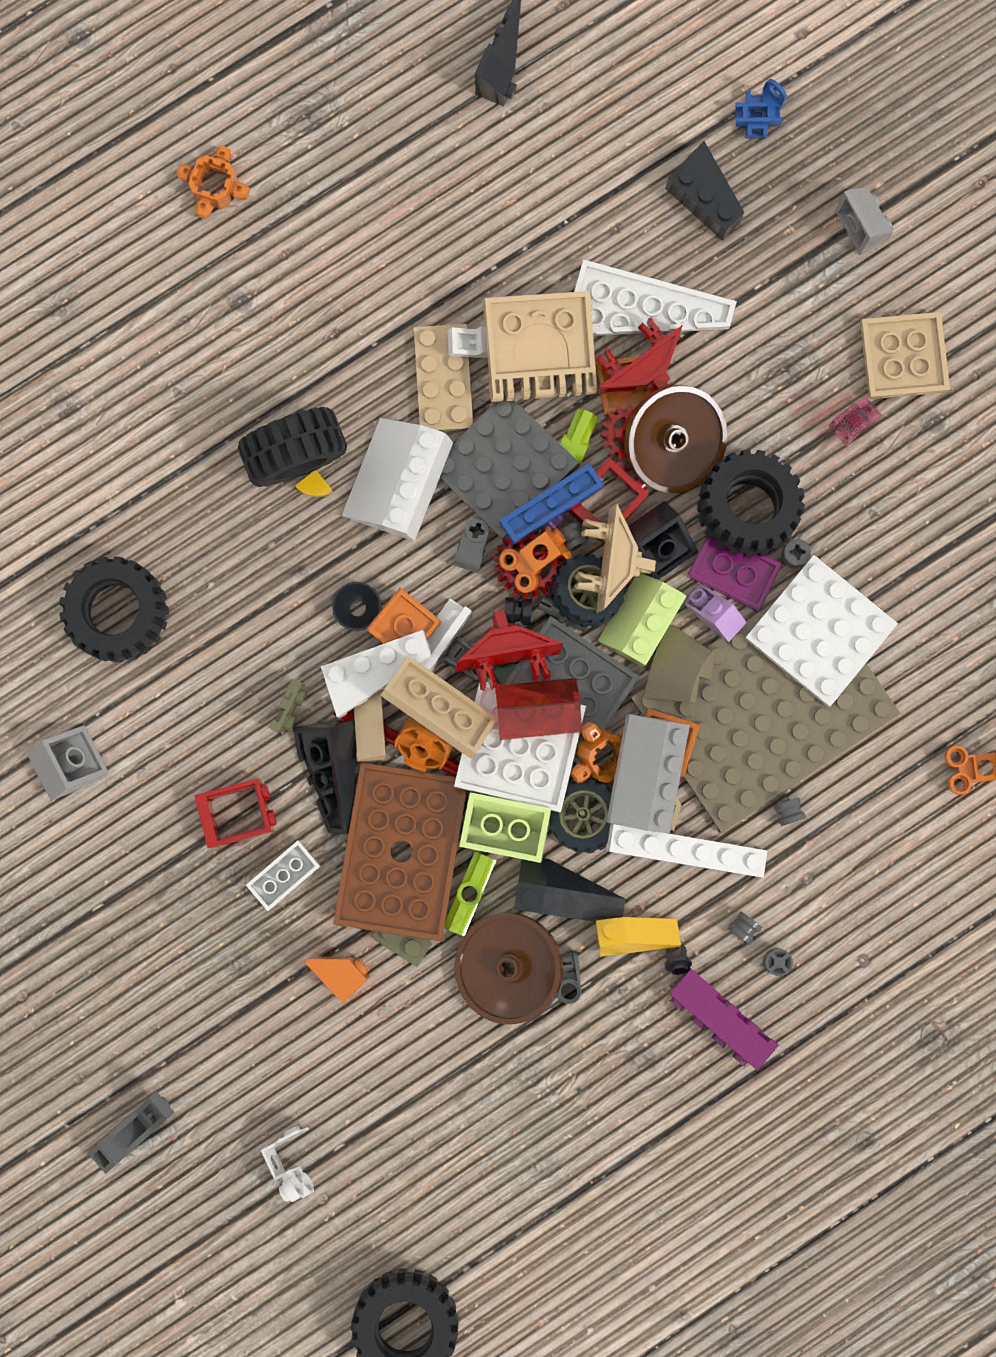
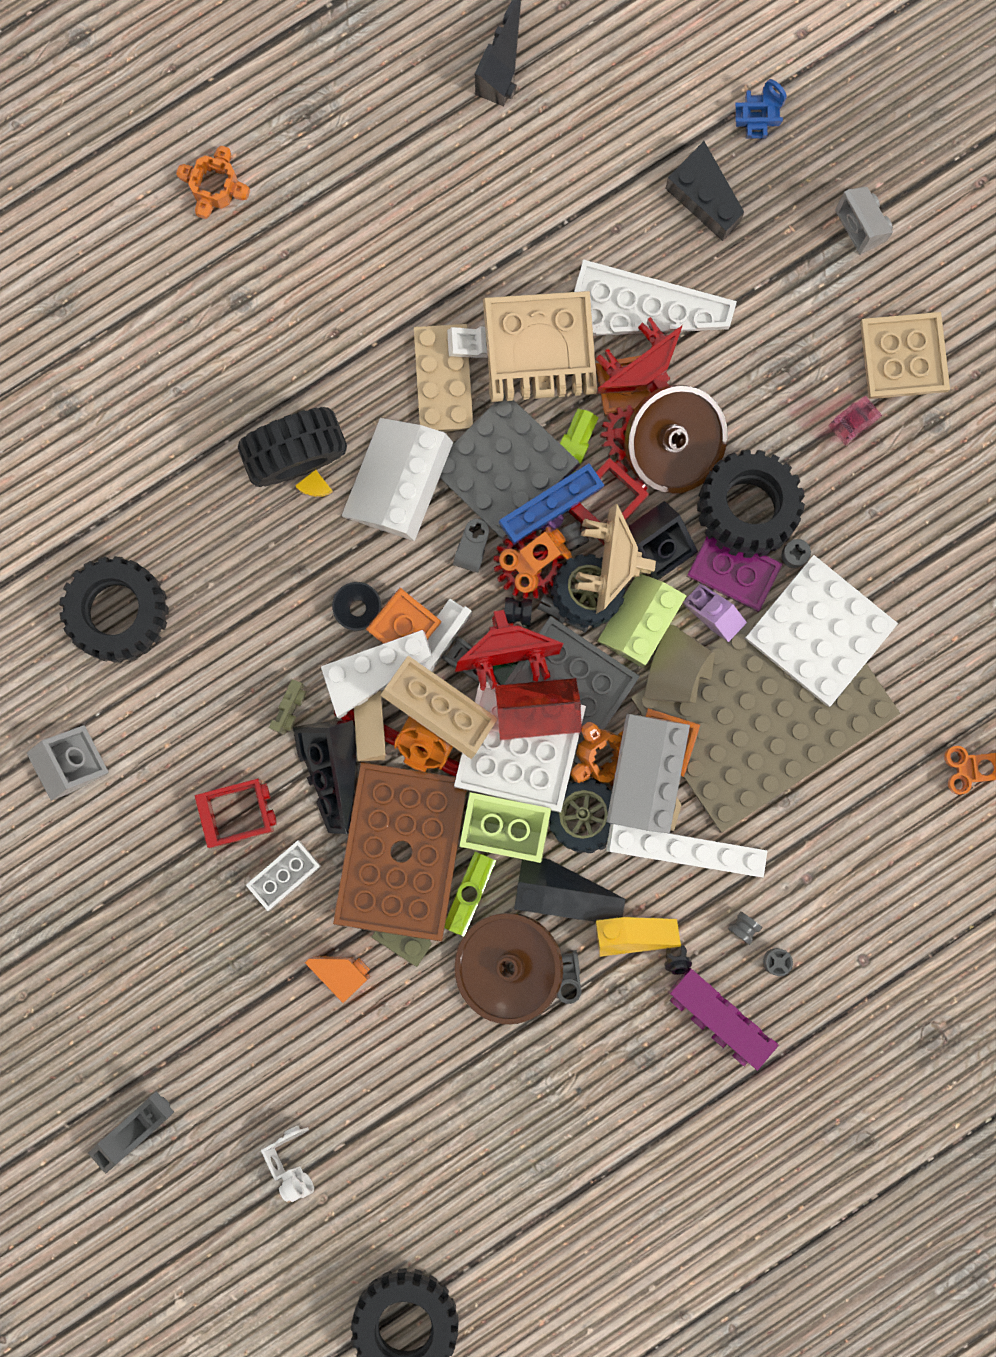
dark grey wheel [774,797,807,826] -> none

